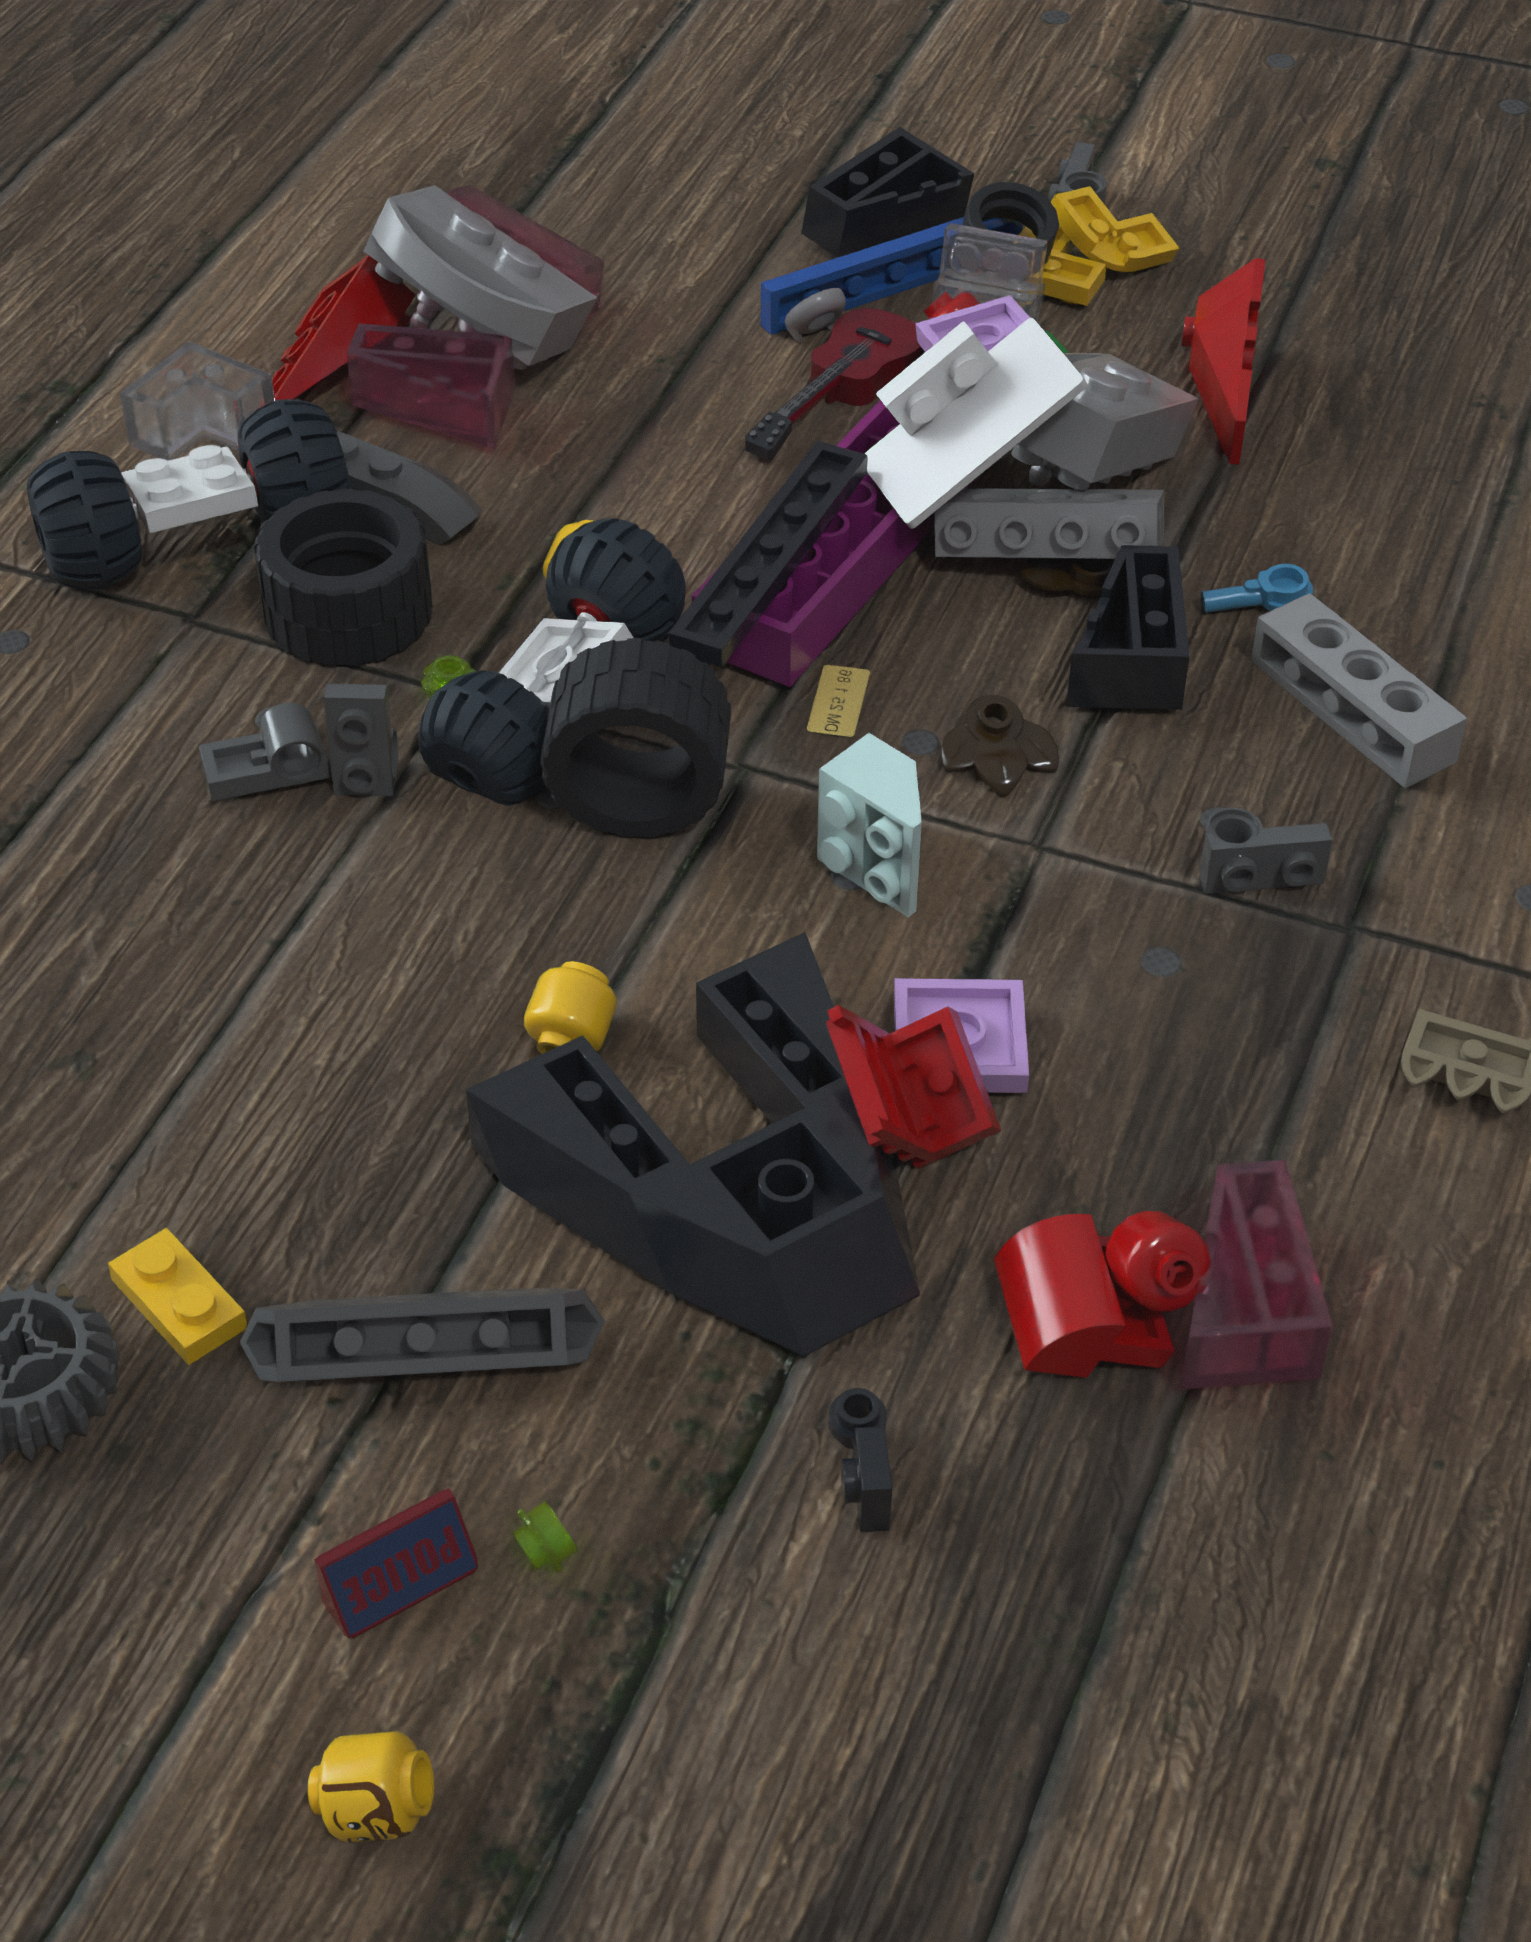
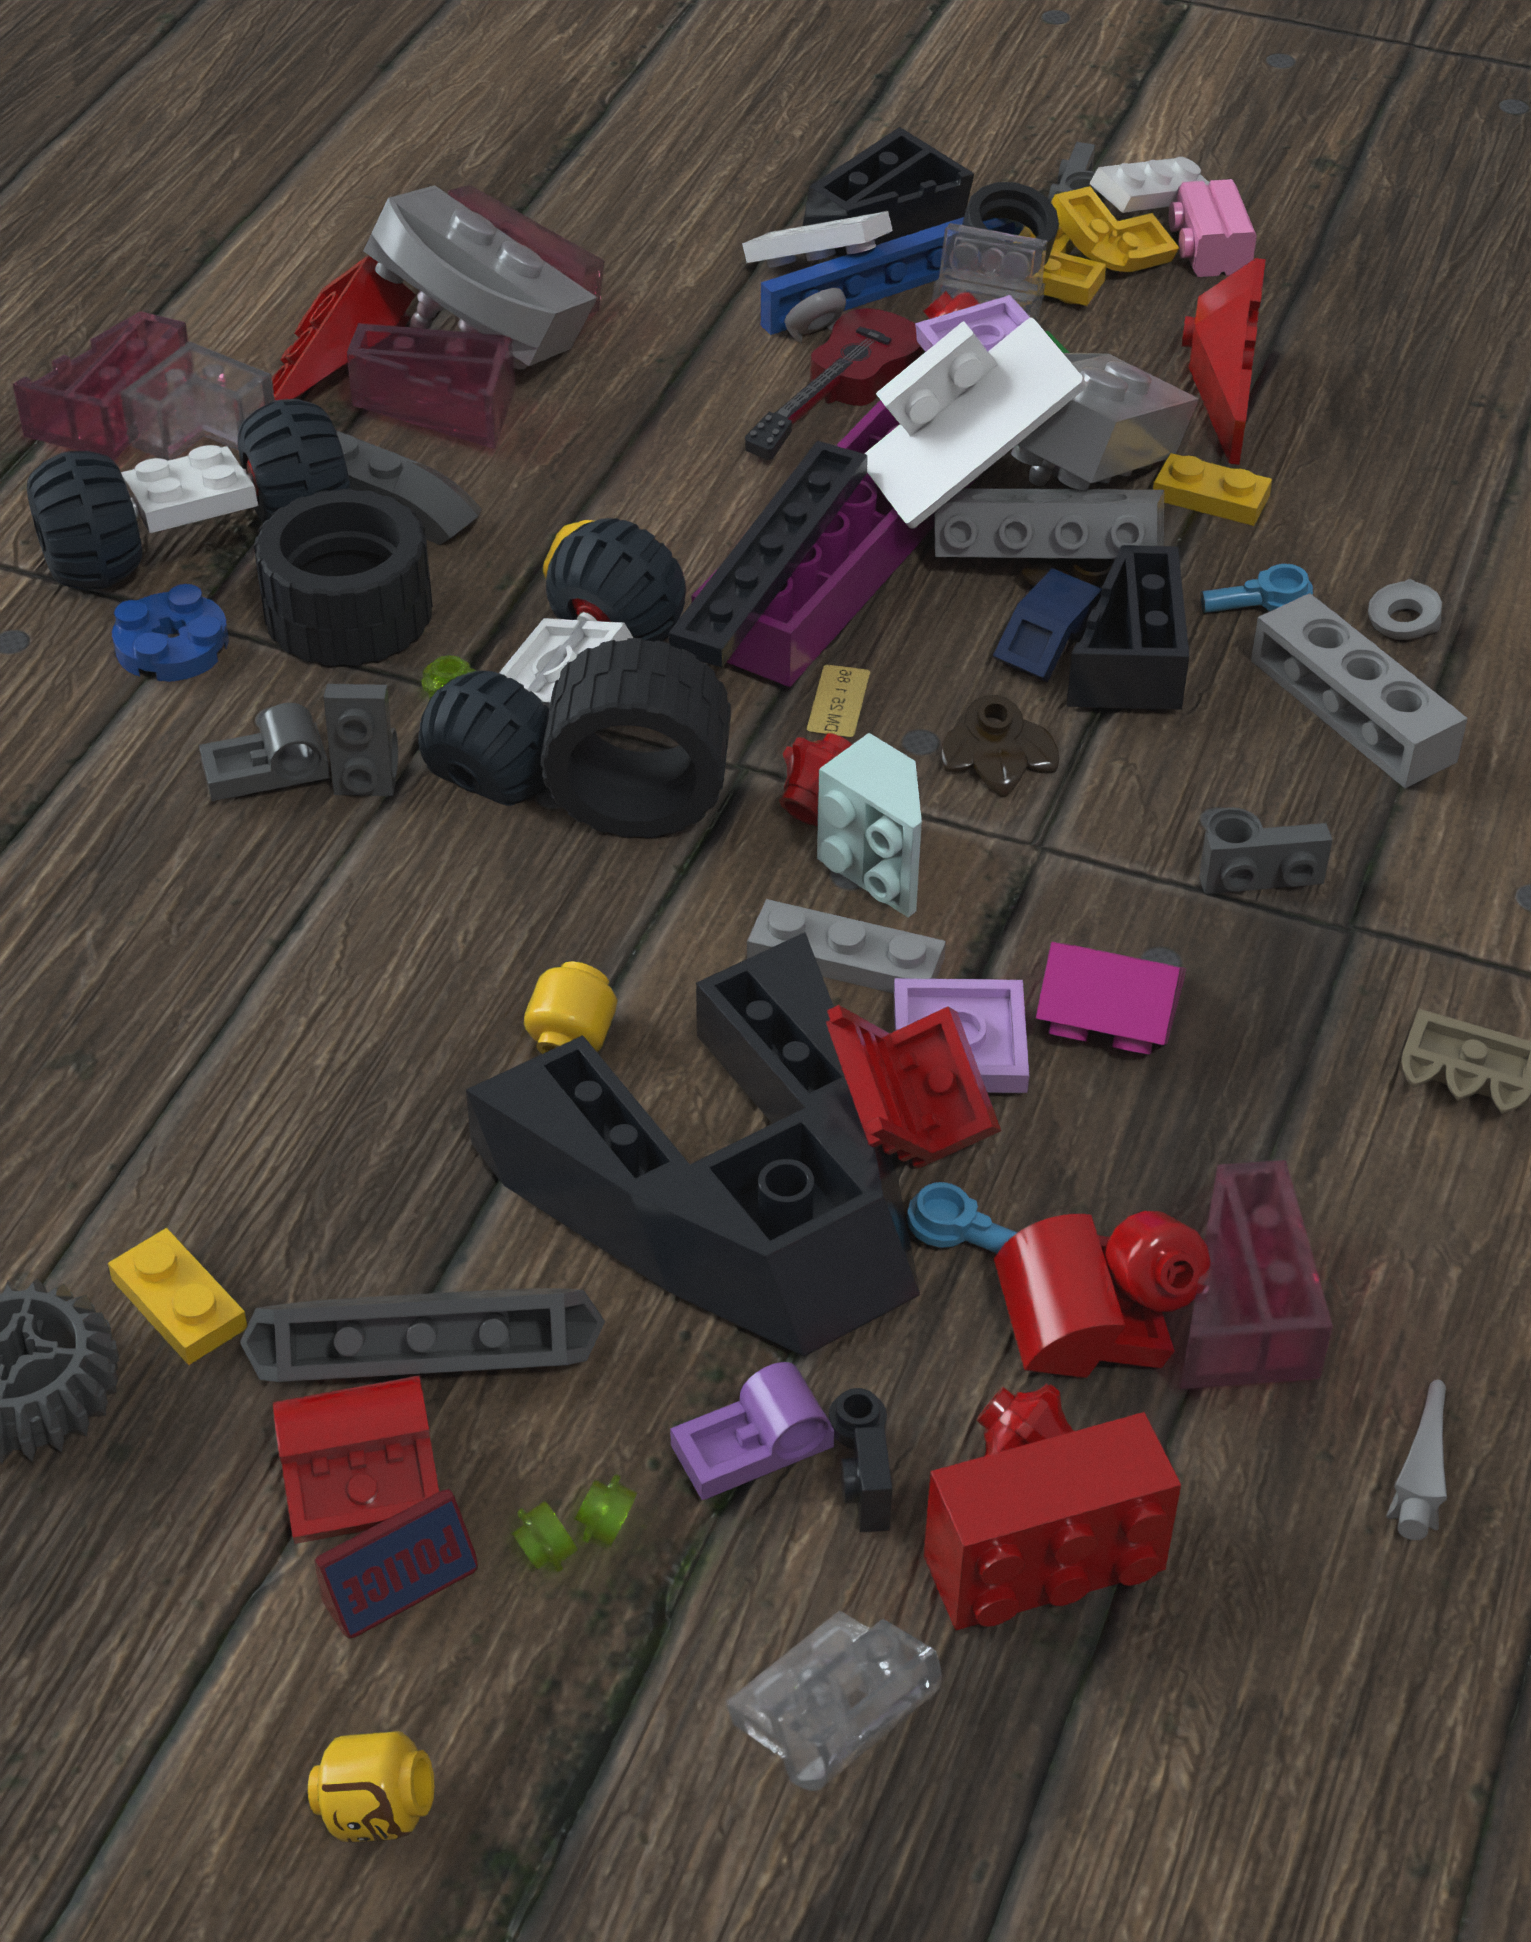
none -> clear pink wedge [13,311,194,460]
none -> blue plate [112,584,229,682]
none -> red brick [273,1376,439,1544]
none -> clear neon green plate [574,1474,638,1547]
none -> medium lavender plate [670,1362,834,1500]
none -> clear brick [726,1610,942,1791]
none -> white plate [742,211,893,268]
none -> light grey plate [747,899,946,994]
none -> red rock [779,733,852,826]
none -> dark azure plate [906,1182,1017,1254]
none -> red brick [924,1412,1181,1631]
none -> red rock [976,1383,1074,1456]
none -> dark blue slope [993,568,1102,683]
none -> dark pink slope [1036,942,1186,1054]
none -> white plate [1089,157,1210,213]
none -> yellow plate [1153,453,1272,526]
none -> bright pink brick [1169,179,1257,277]
none -> light grey piece [1368,579,1442,640]
none -> light grey piece [1386,1380,1447,1540]

